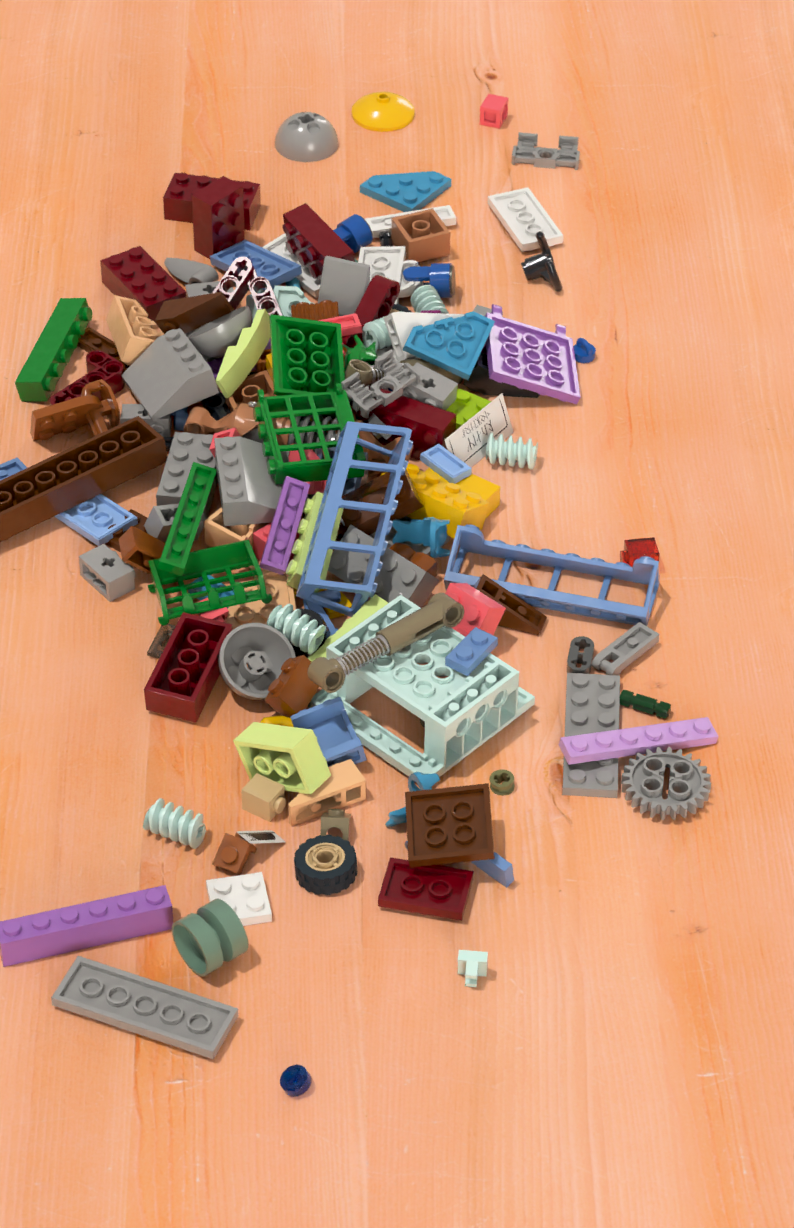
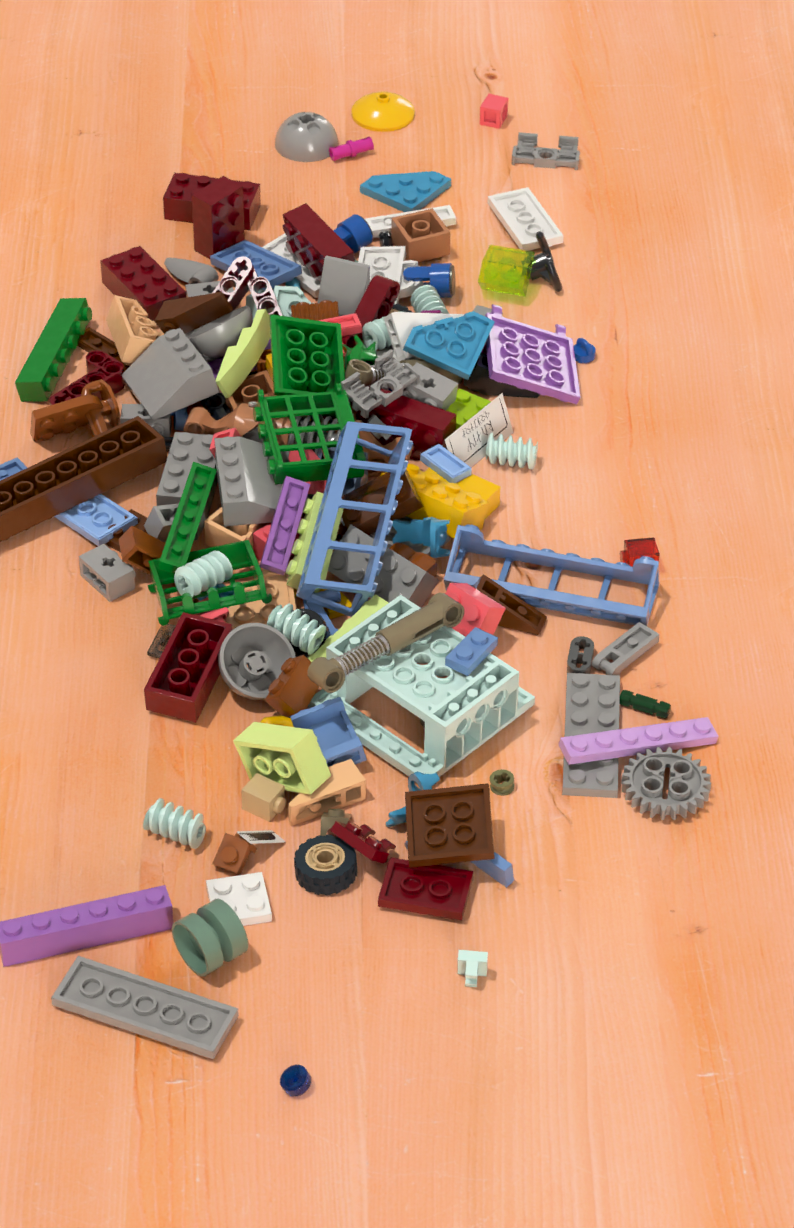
none -> light aqua piece [174,551,233,597]
none -> dark pink pin [329,136,374,161]
none -> dark red plate [330,821,396,864]
none -> clear neon green slope [478,245,535,297]

